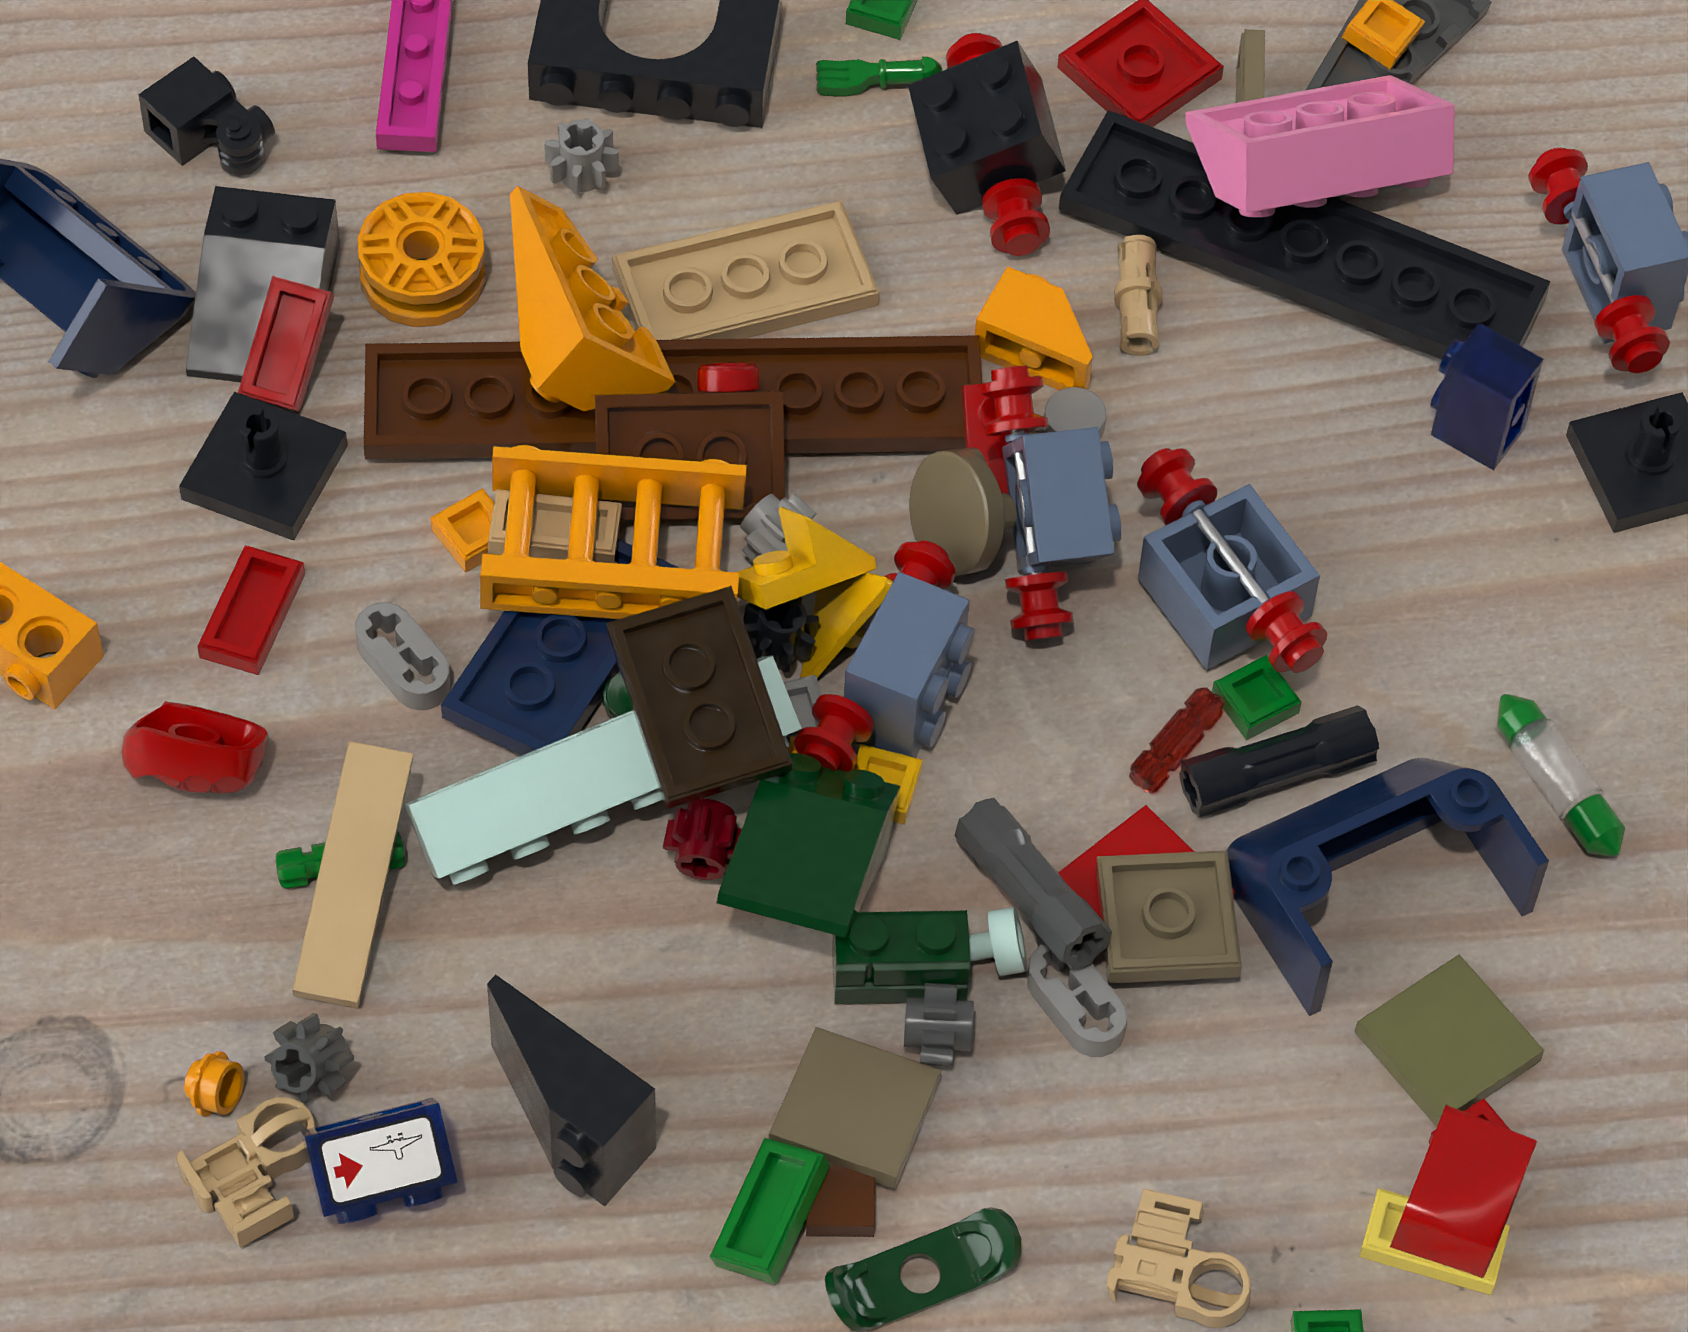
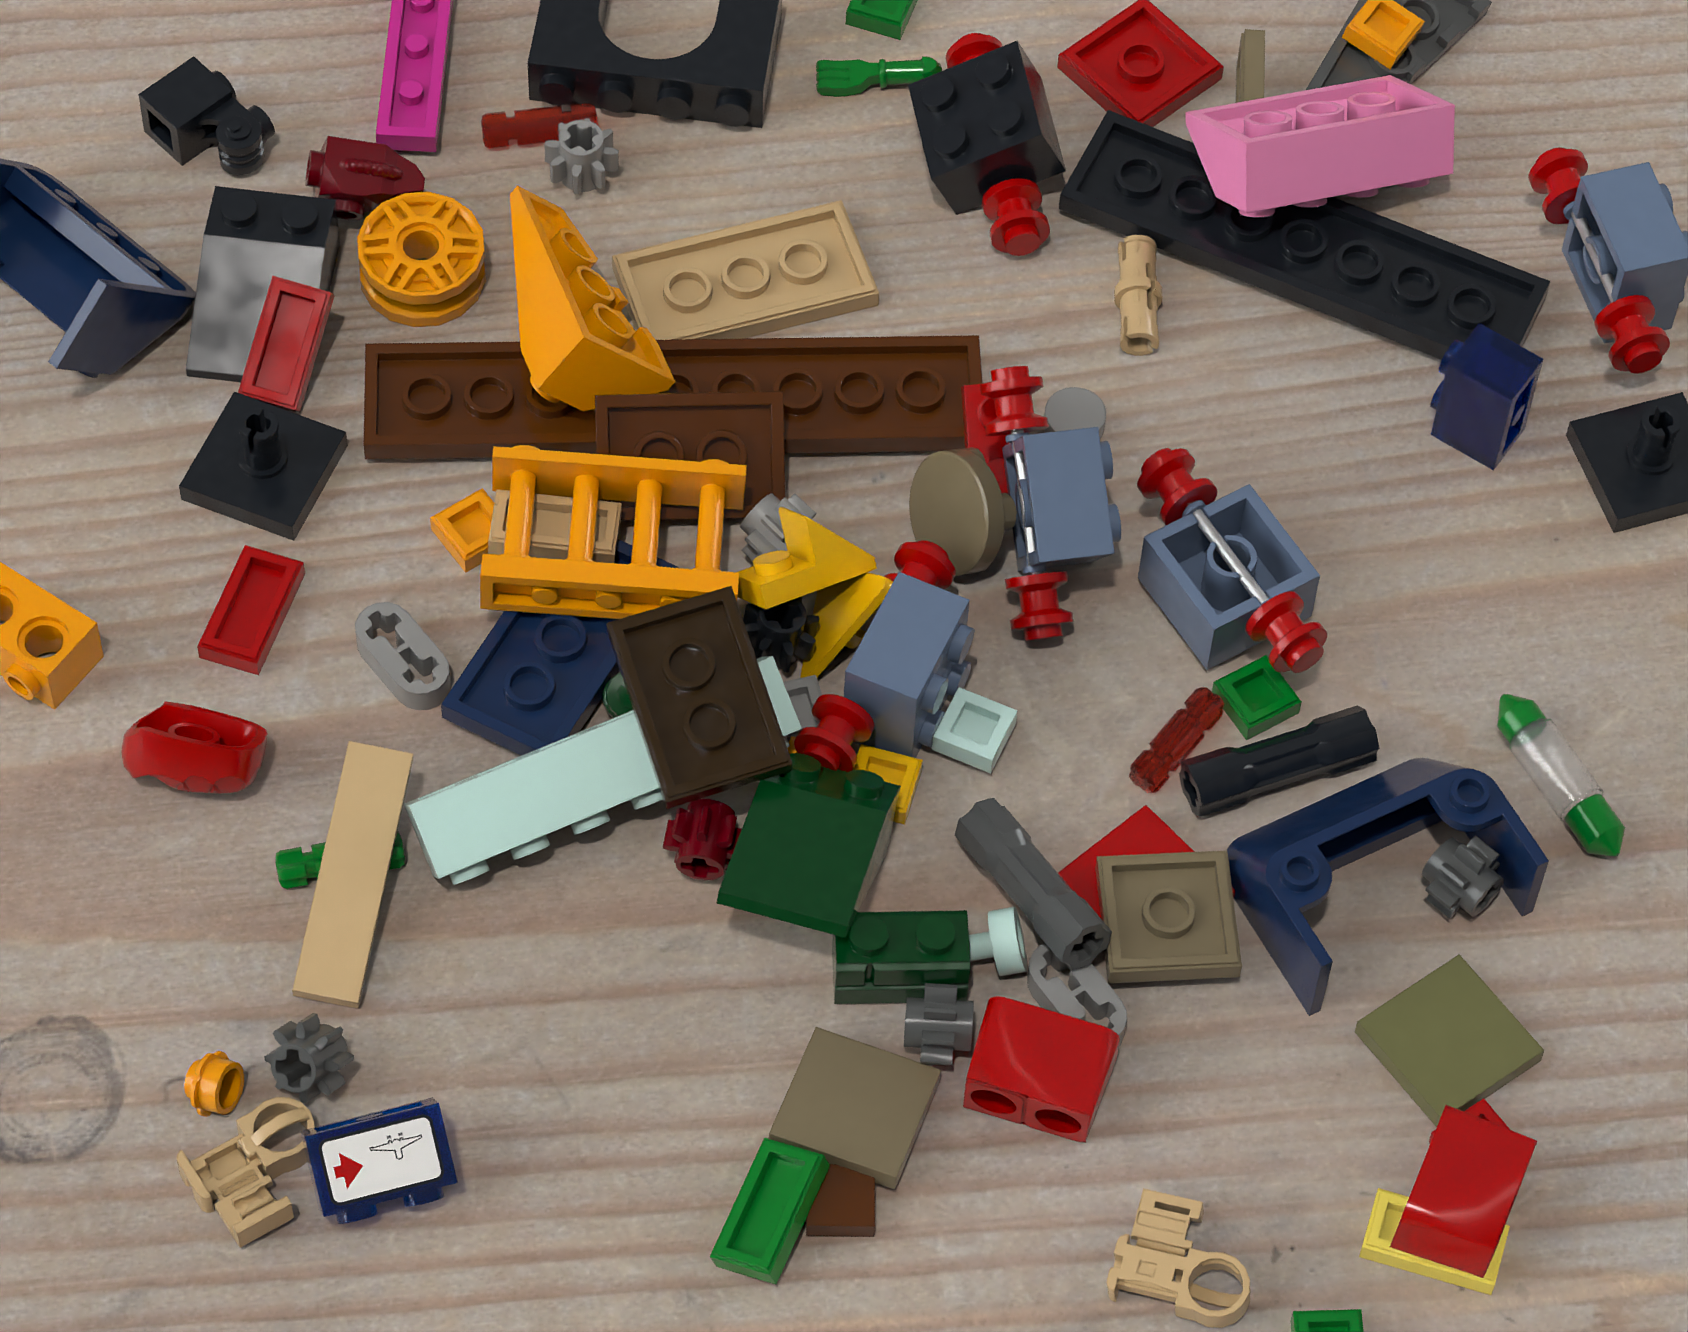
black slope [487,974,656,1206] -> none
red tile [697,362,760,392] -> none
dark green piece [825,1207,1021,1332] -> none
light orange slope [975,266,1093,390] -> none
none -> dark red hand [305,136,425,220]
none -> clear red axle [481,103,598,149]
none -> light aqua plate [932,687,1018,774]
none -> red piece [963,996,1120,1143]
none -> dark grey gear [1422,835,1504,919]

